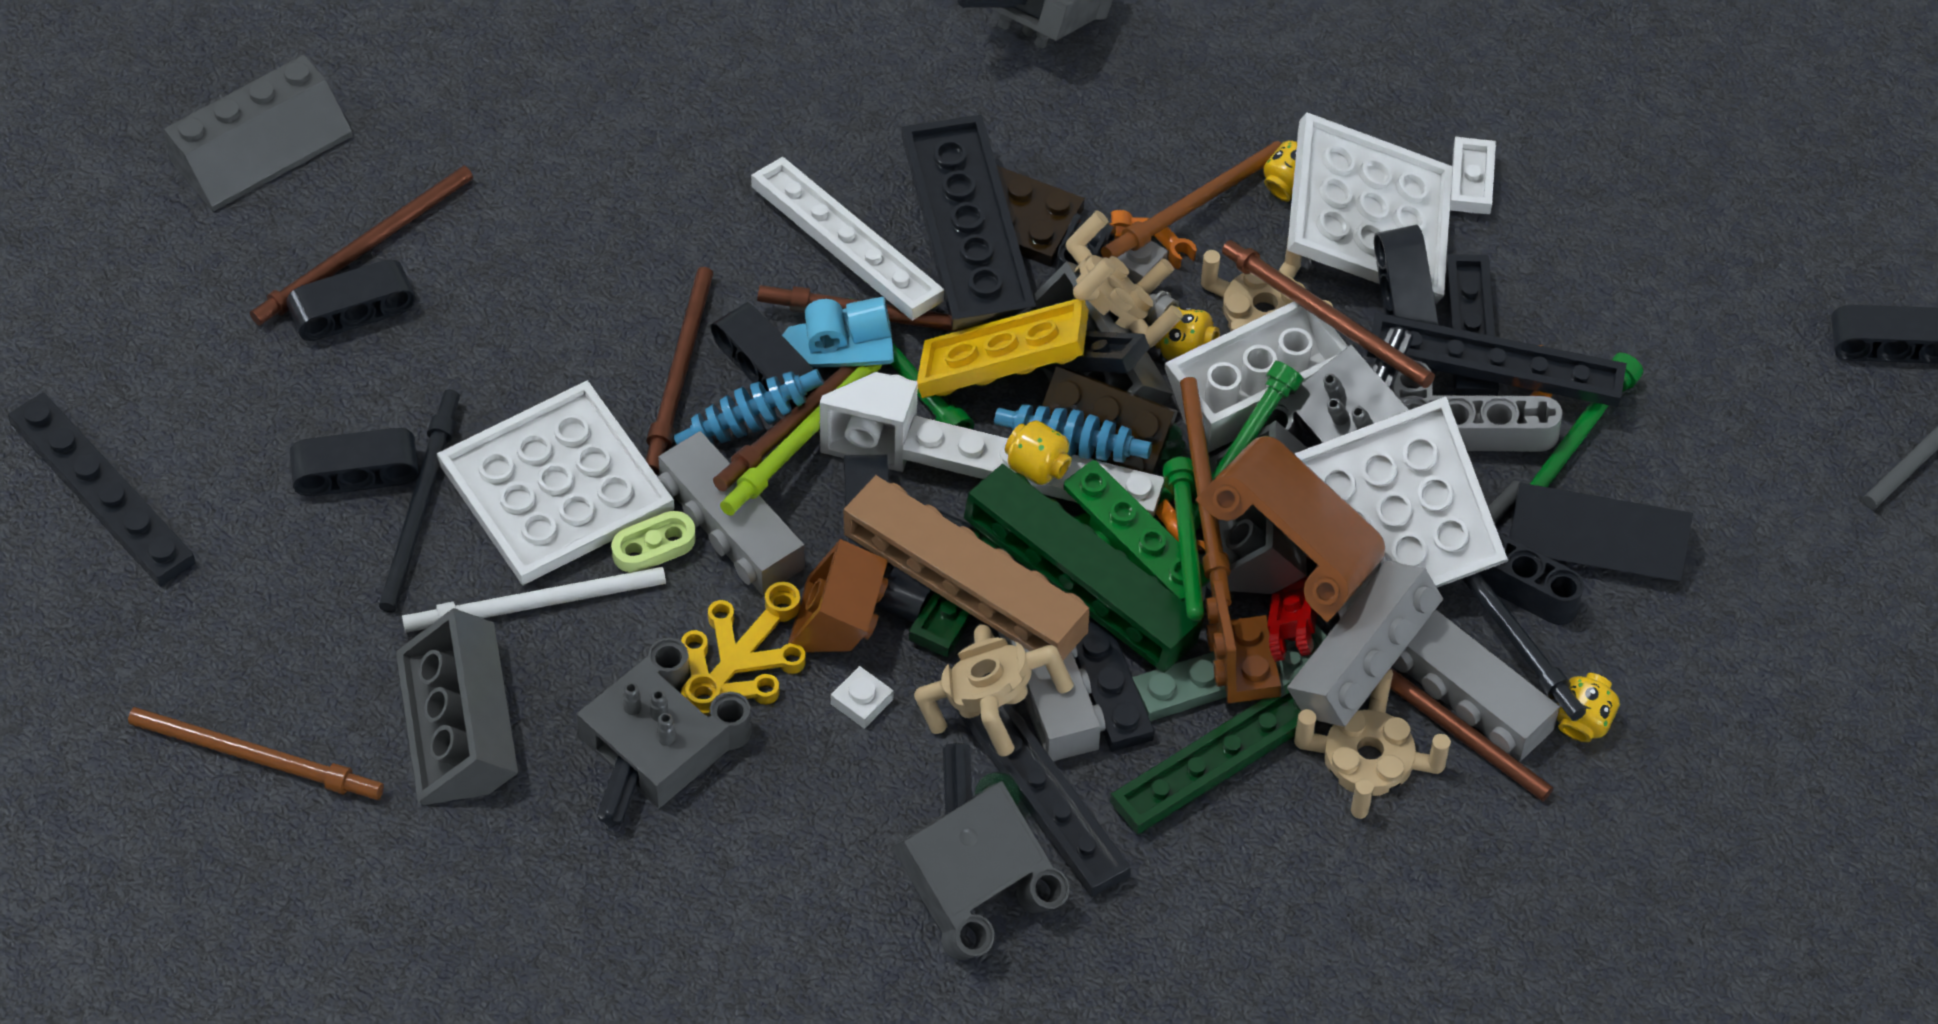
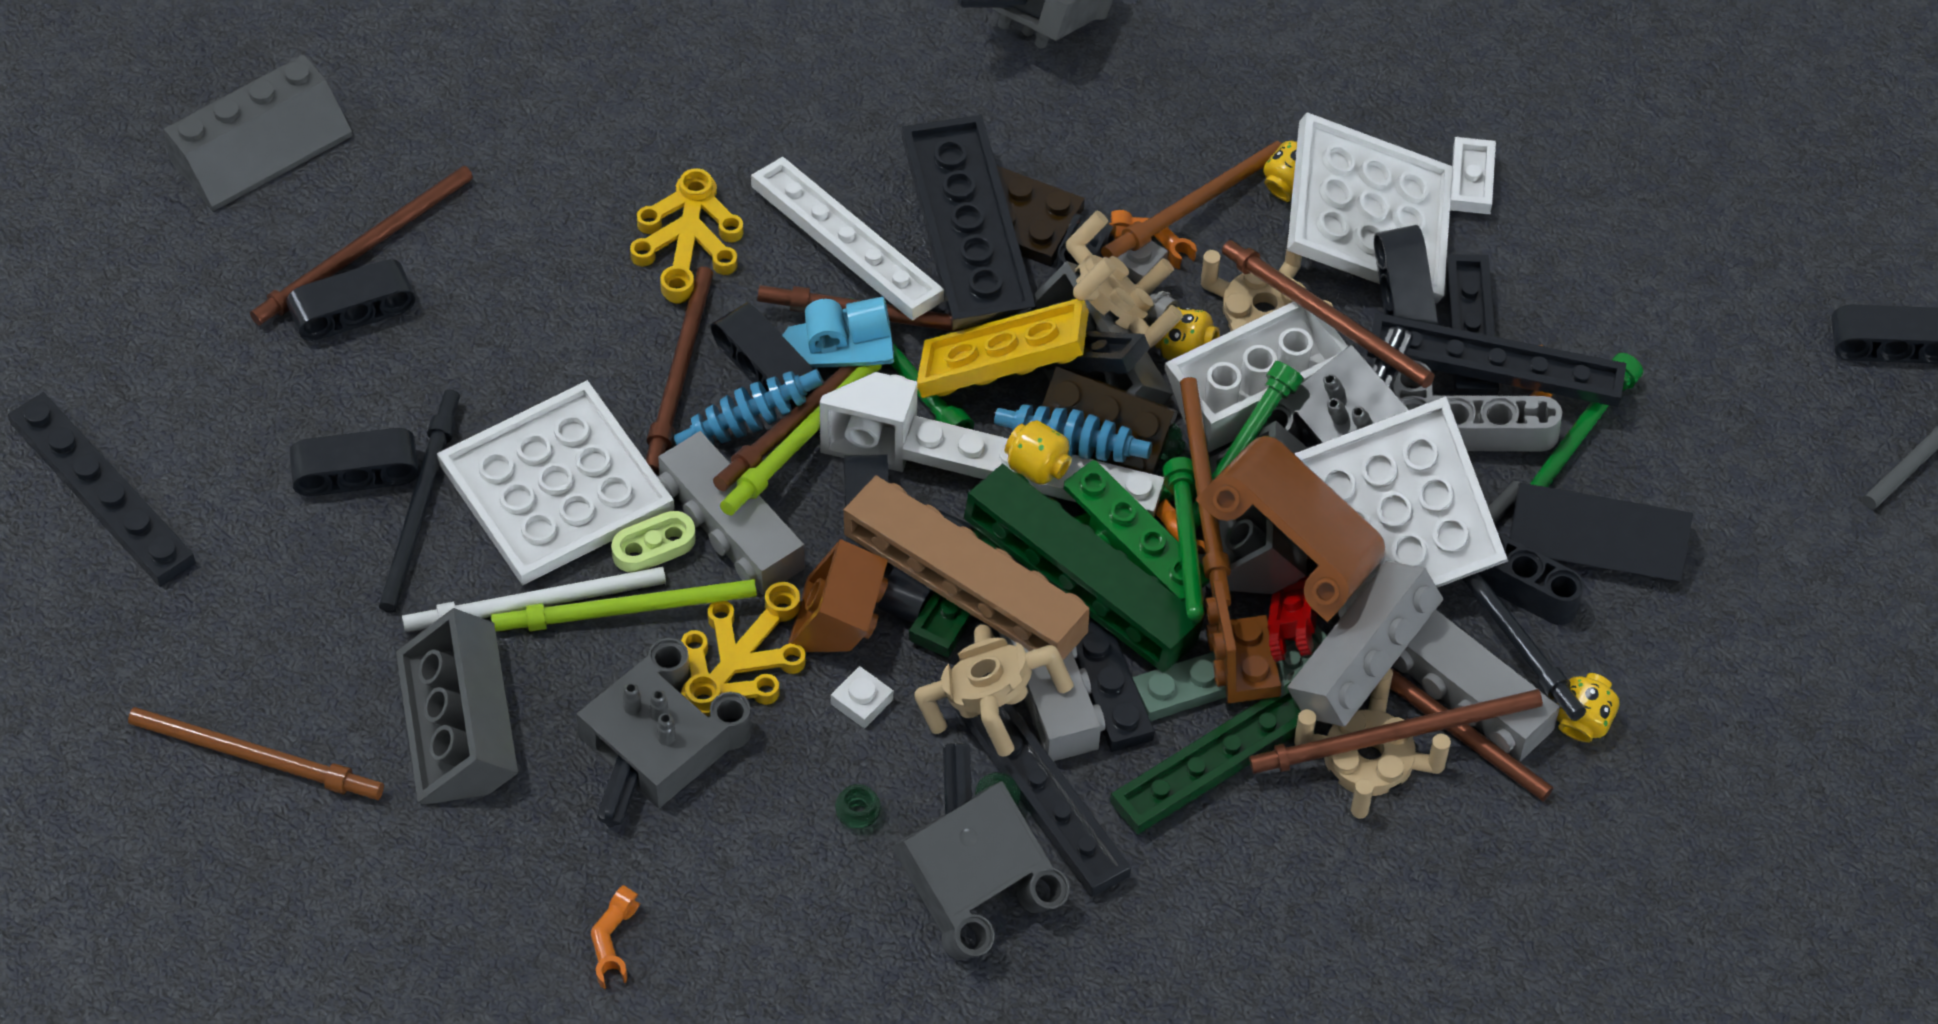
none -> lime bar [491,579,757,632]
none -> orange arm [591,885,640,989]
none -> yellow plant [630,168,744,304]
none -> clear green plate [835,784,881,829]
none -> copper bar [1249,689,1543,774]

